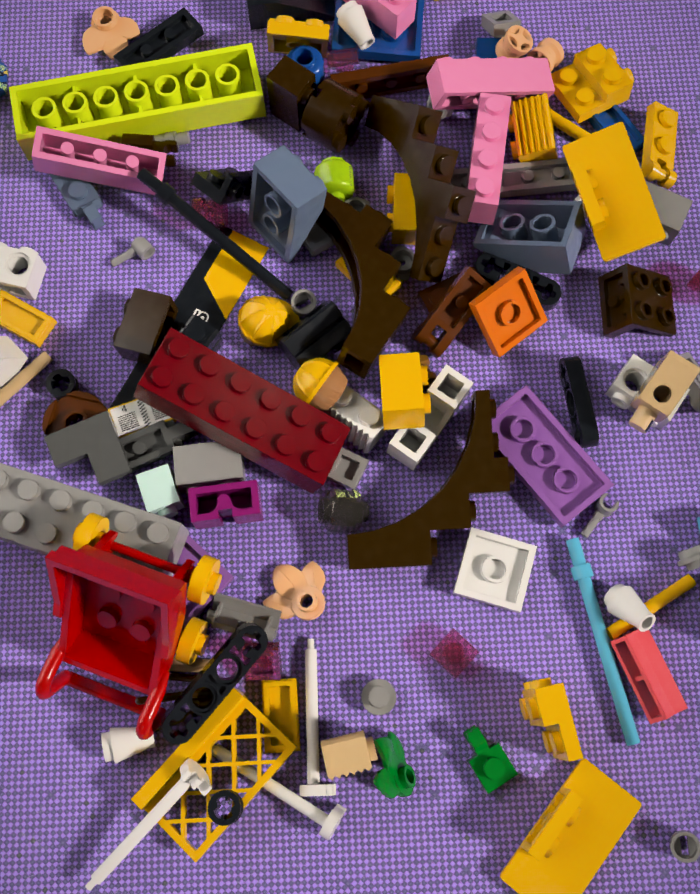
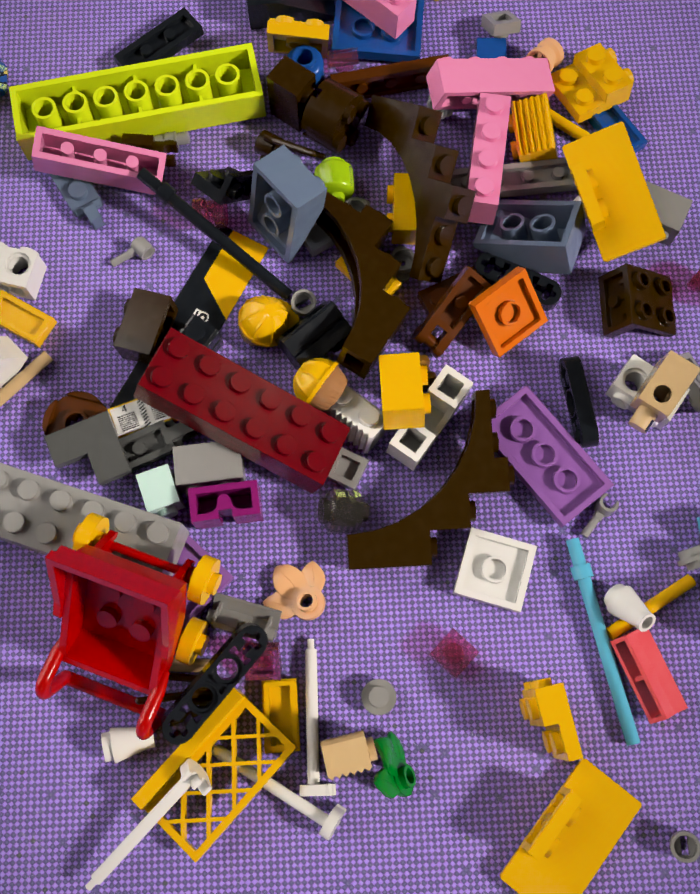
black bush [46,369,79,400] -> none
light nougat plate [82,6,140,60] -> none
black bush [208,790,244,826] -> none
white cone [336,0,375,50] -> none
green plate [463,725,518,794] -> none
light nougat wheel [495,25,533,58] -> none
yellow plate [641,101,678,189] -> none
none -> dark brown plant [254,130,326,160]

